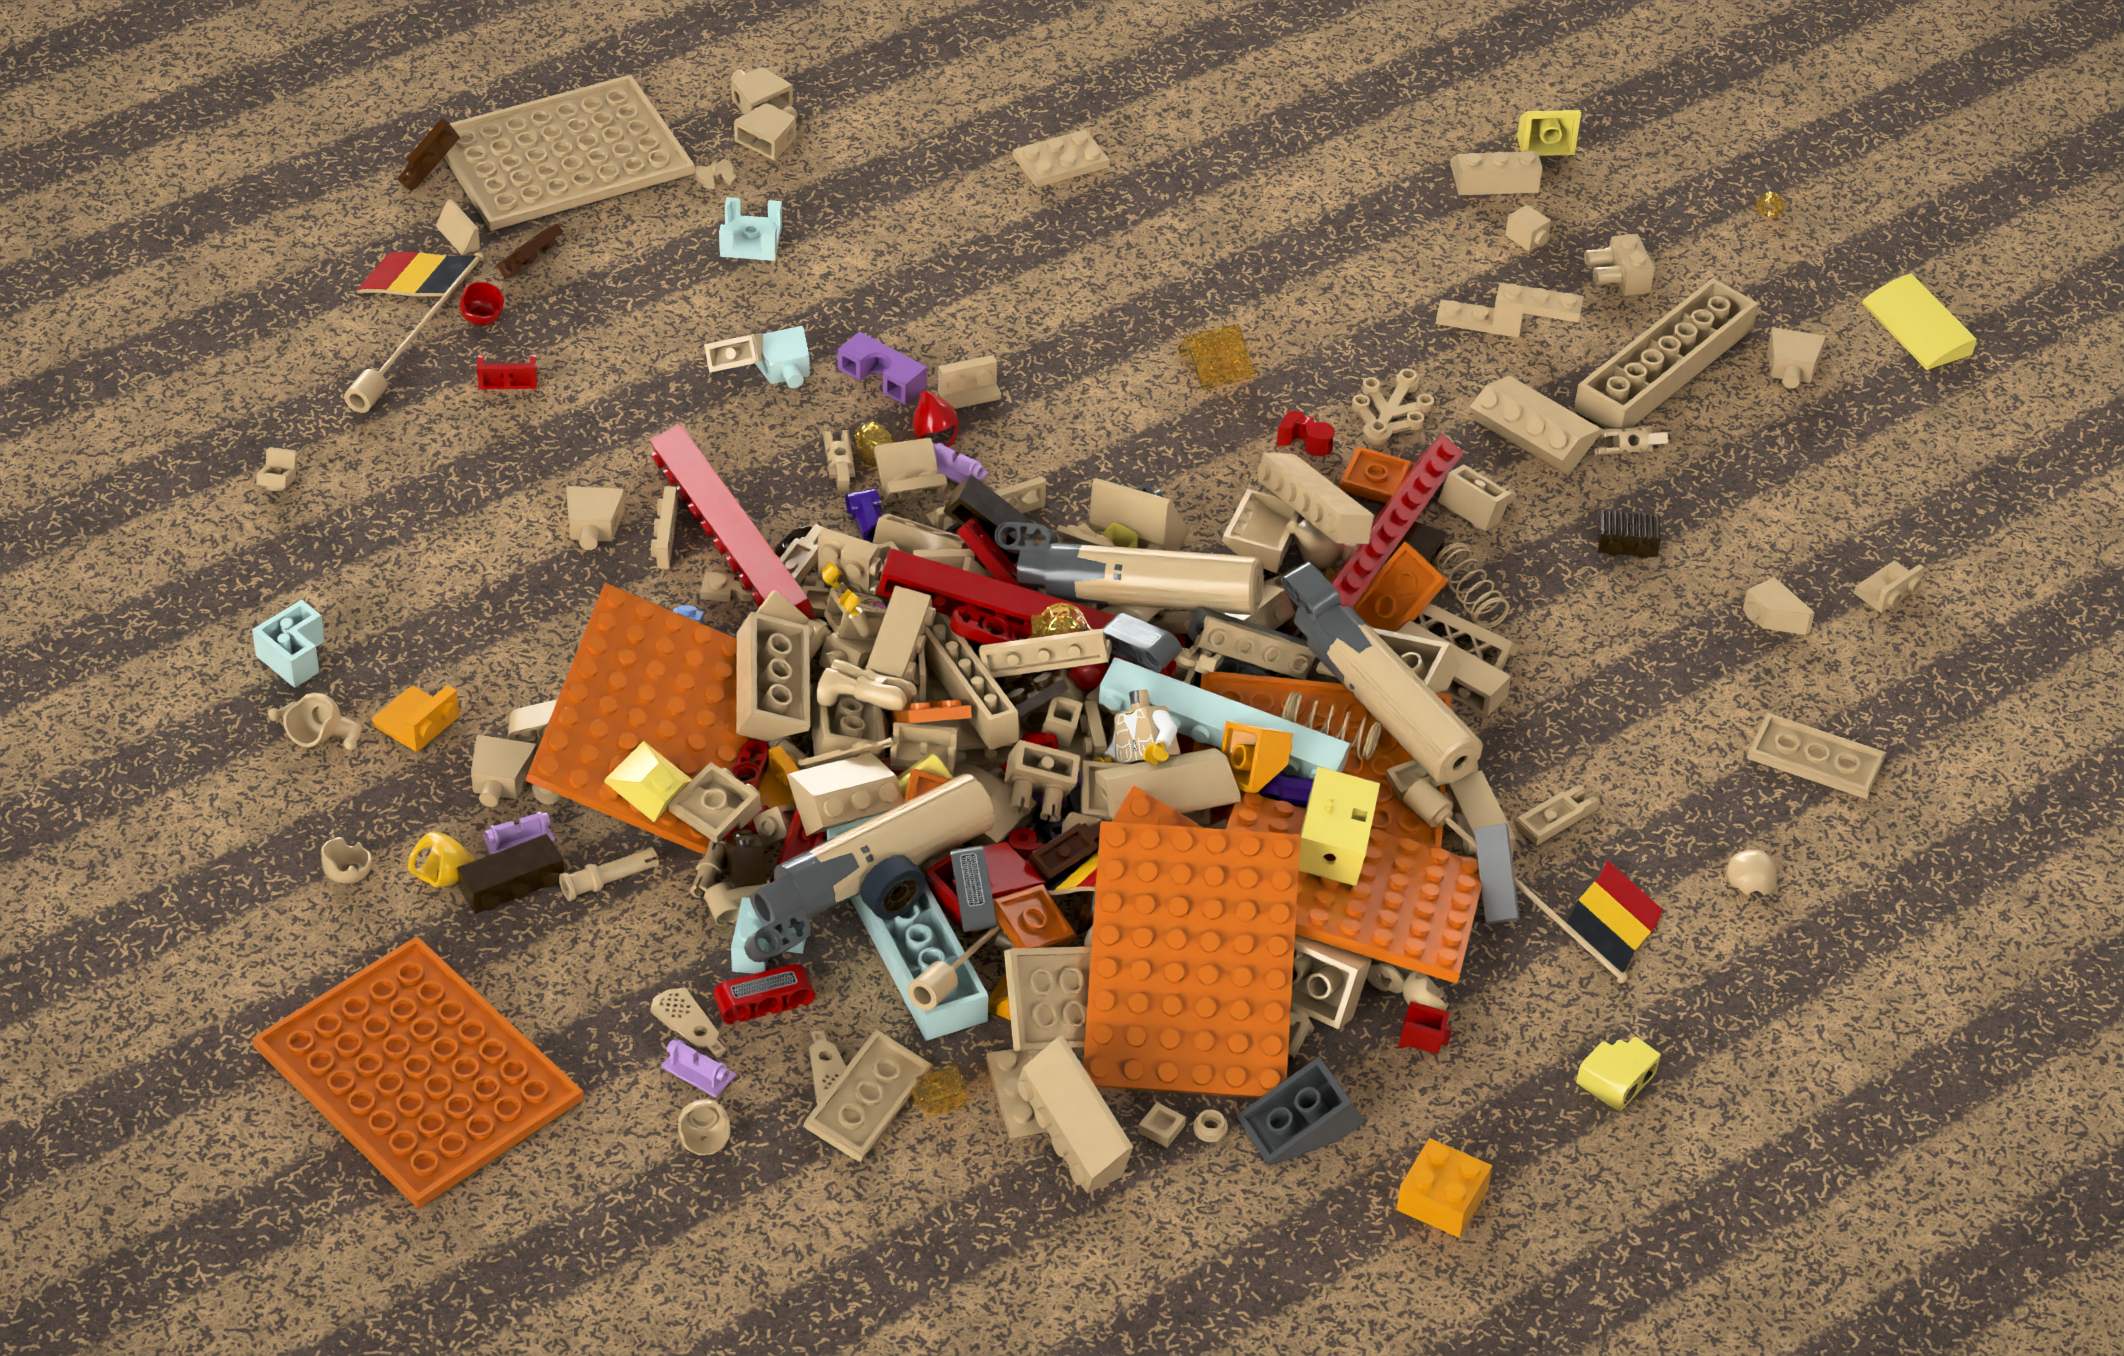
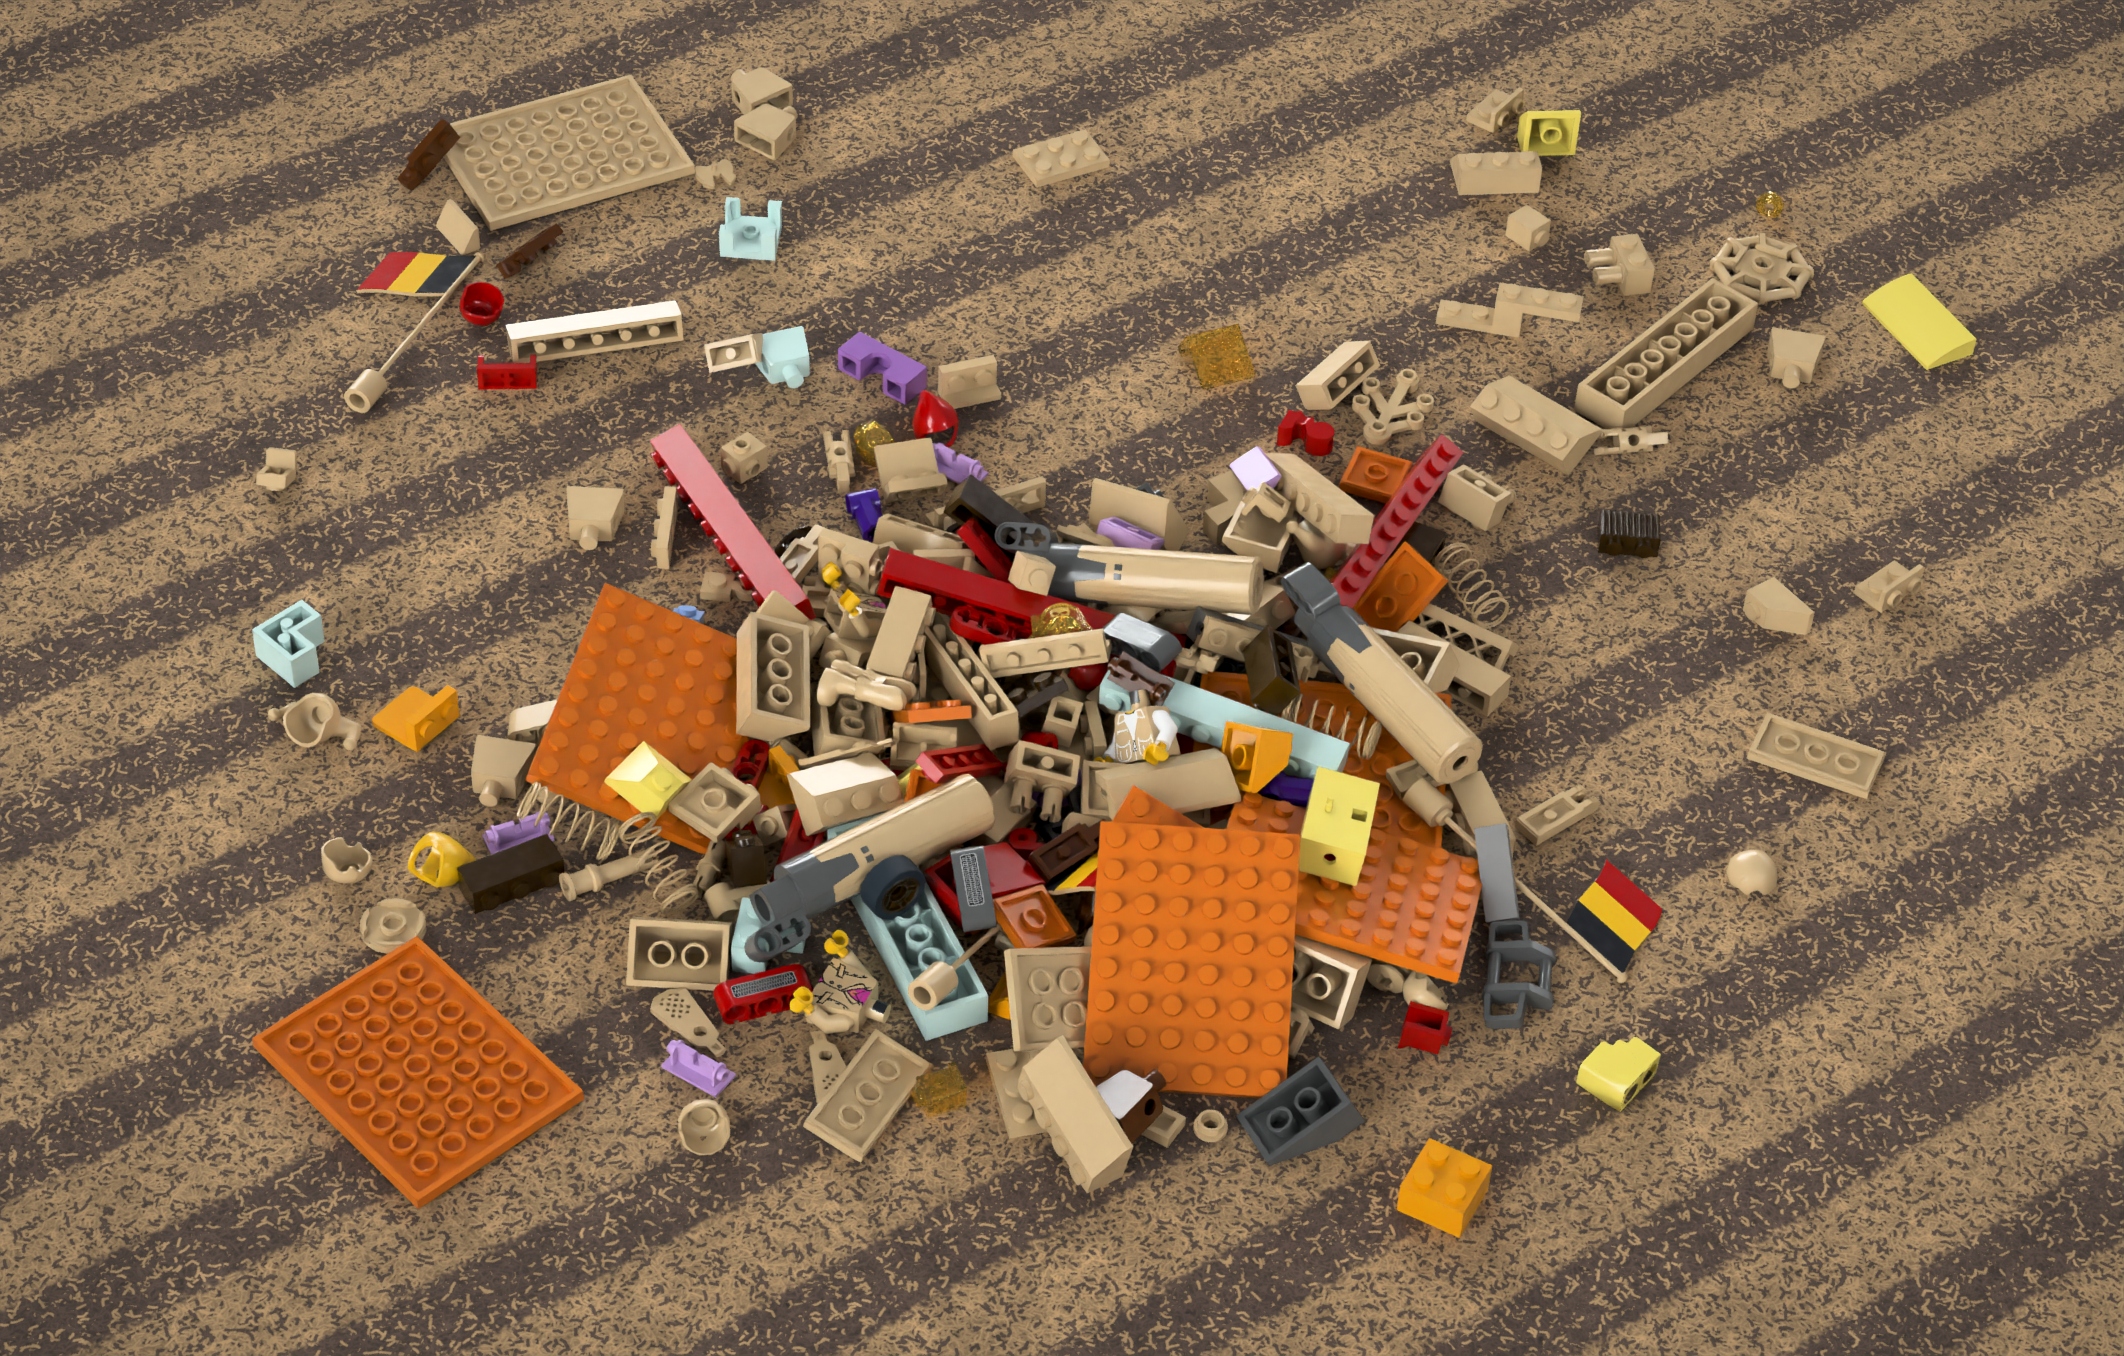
none -> tan tile [360,898,426,954]
none -> tan brick [506,301,684,363]
none -> tan piece [517,781,621,862]
none -> tan piece [617,812,699,915]
none -> tan slope [626,917,733,991]
none -> tan brick [720,432,768,484]
none -> tan torso [790,930,891,1034]
none -> red plate [915,743,1004,784]
none -> tan brick [1008,551,1056,596]
none -> lavender slope [1096,516,1165,550]
none -> torso [1096,1069,1166,1144]
none -> hinge [1107,651,1175,706]
none -> tan brick [1203,470,1243,545]
none -> slope [1230,446,1281,491]
none -> tan bracket [1240,481,1291,523]
none -> dark brown brick [1243,625,1301,716]
none -> tan gear [1292,645,1319,682]
none -> tan brick [1295,341,1380,410]
none -> tan bracket [1466,87,1525,133]
none -> dark grey bar [1482,920,1556,1029]
none -> tan plate [1710,233,1814,305]

